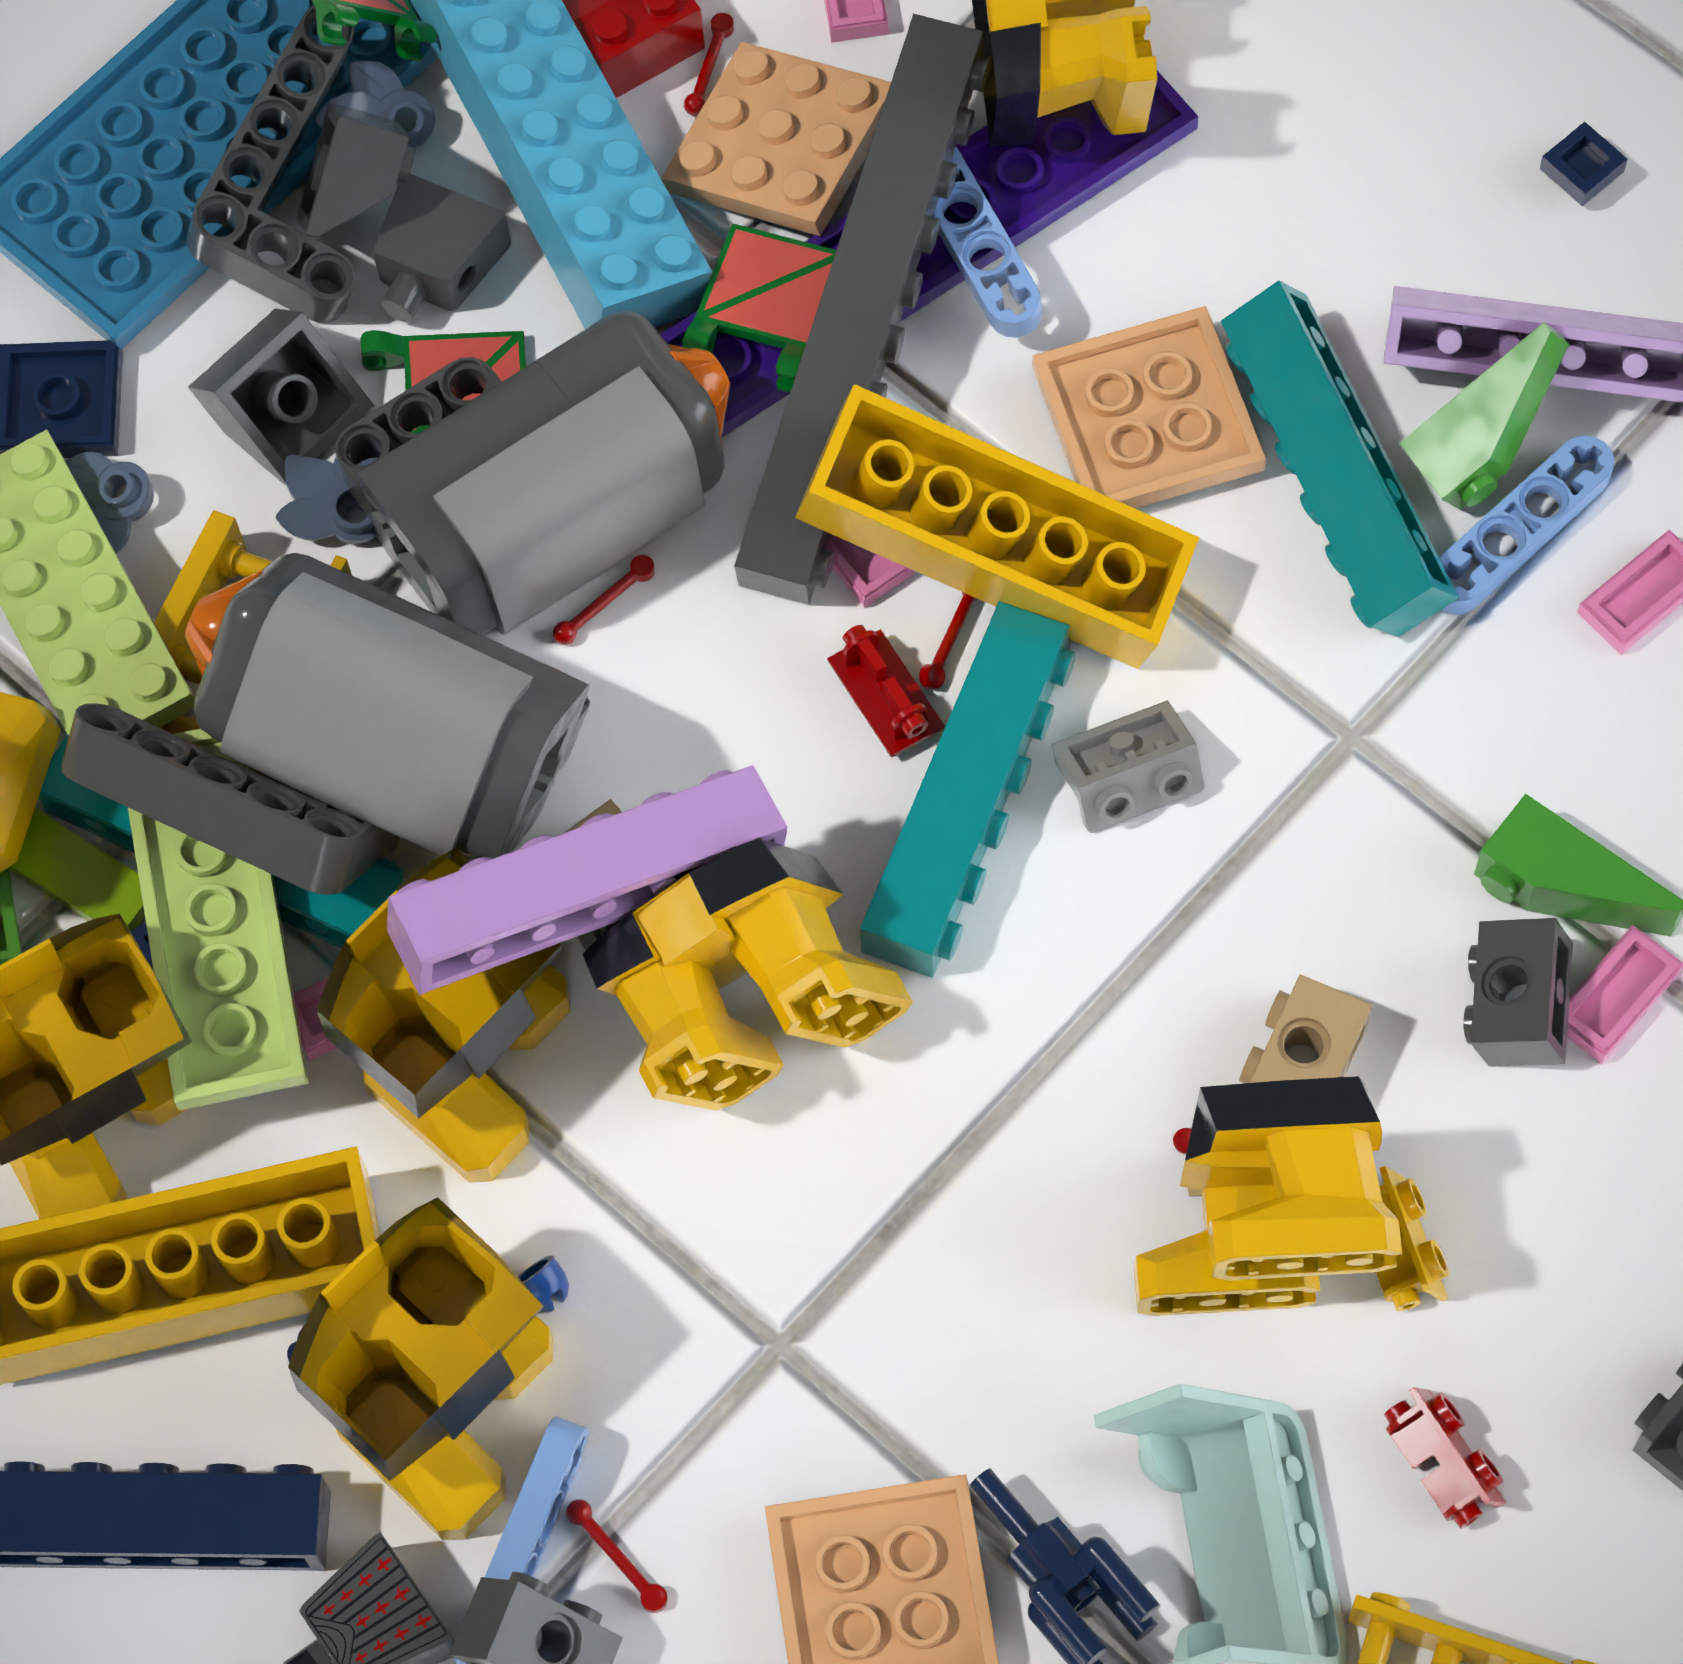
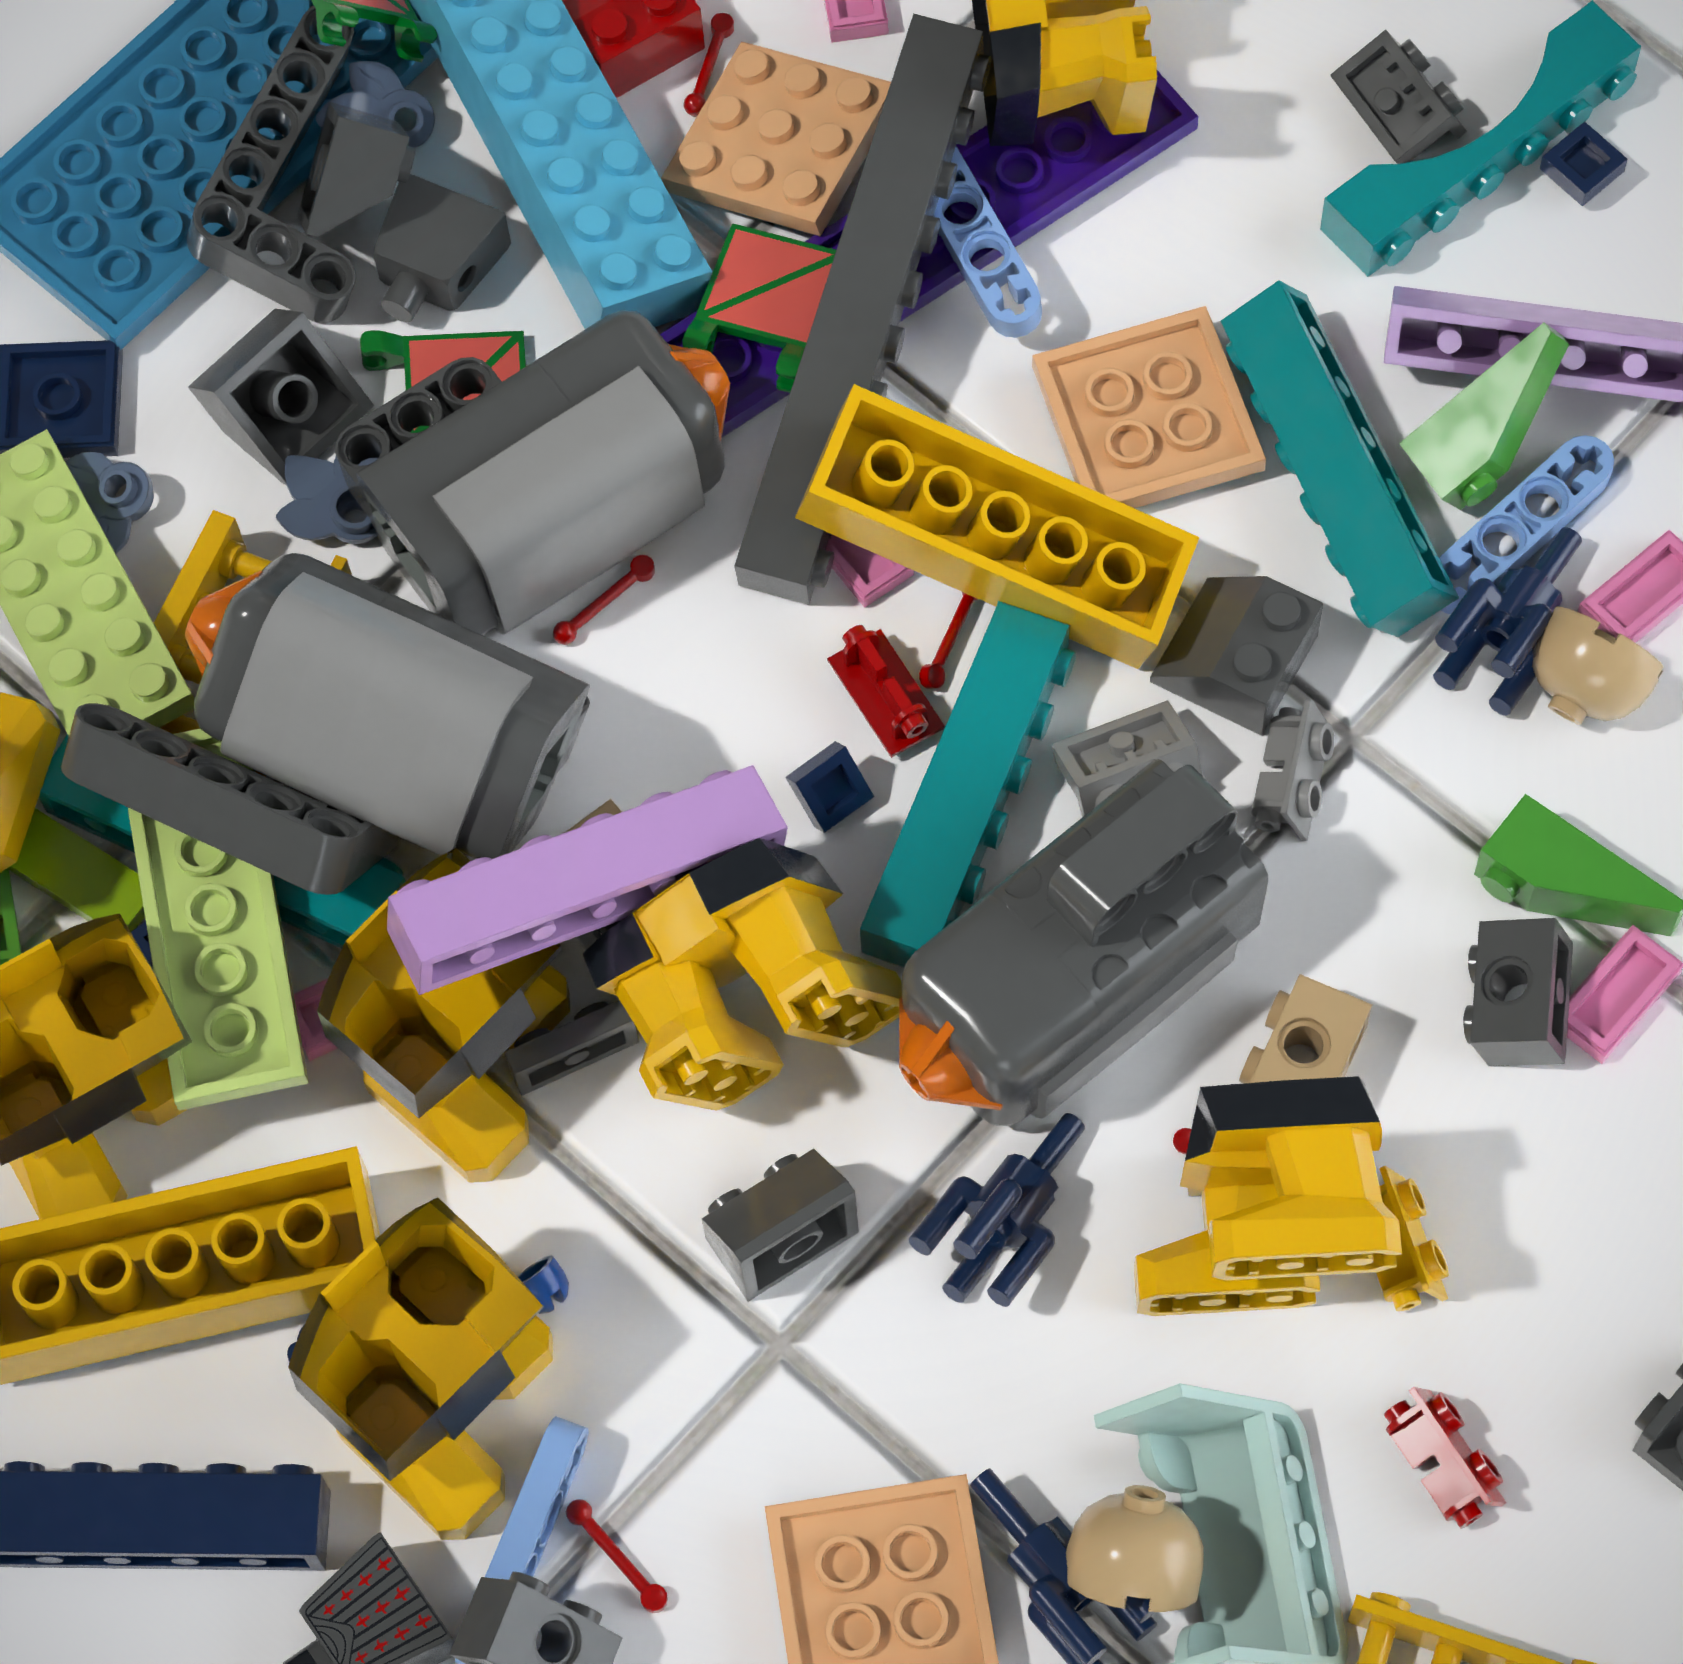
none -> dark grey plate [504,1000,639,1096]
none -> dark grey slope [701,1149,859,1302]
none -> dark blue plate [785,741,875,833]
none -> dark grey piece [899,759,1269,1126]
none -> dark blue plant [909,1113,1085,1307]
none -> tan cylinder [1066,1485,1204,1612]
none -> dark grey slope [1150,576,1323,736]
none -> light grey hinge [1251,699,1334,841]
none -> teal arch [1320,0,1641,277]
none -> dark grey bracket [1330,29,1467,164]
none -> dark blue plant [1433,527,1582,716]
none -> tan cylinder [1532,606,1664,725]

